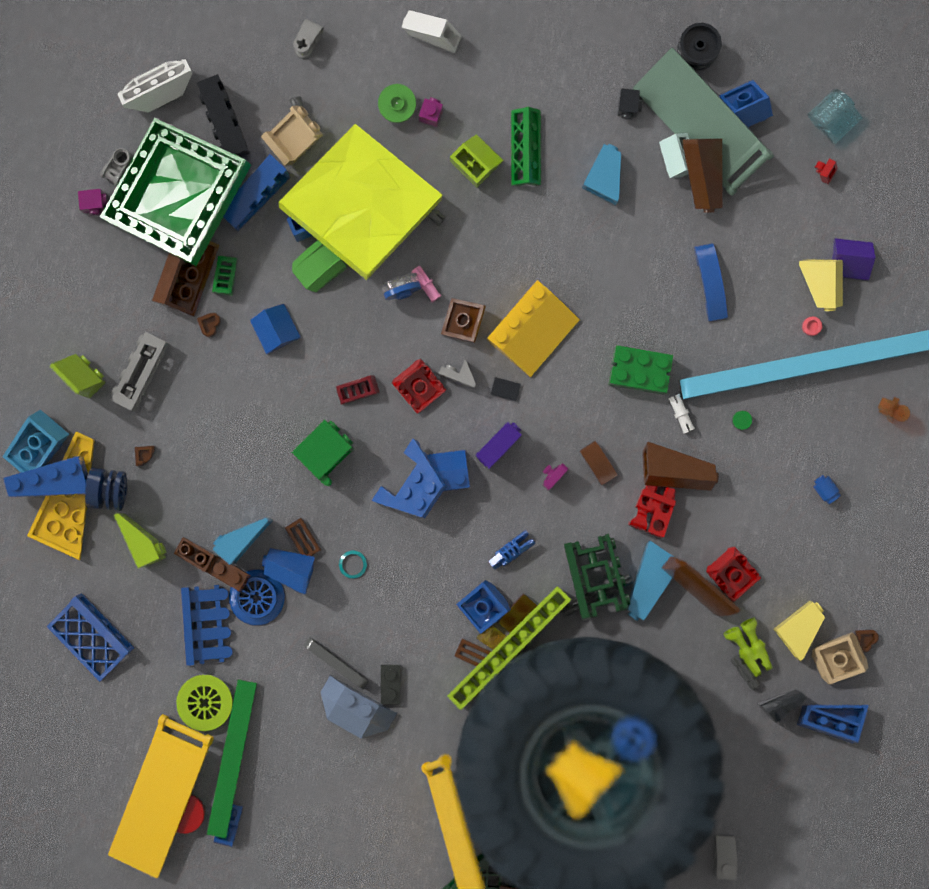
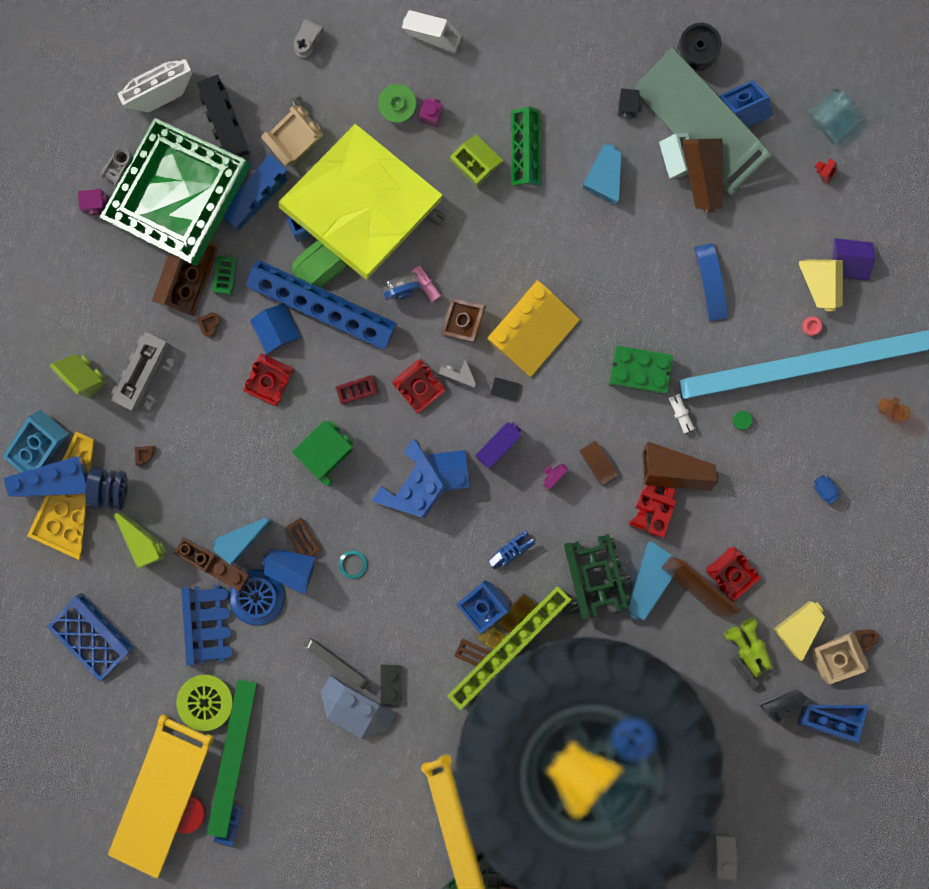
none -> red slope [243,354,294,406]
none -> blue brick [246,260,397,350]

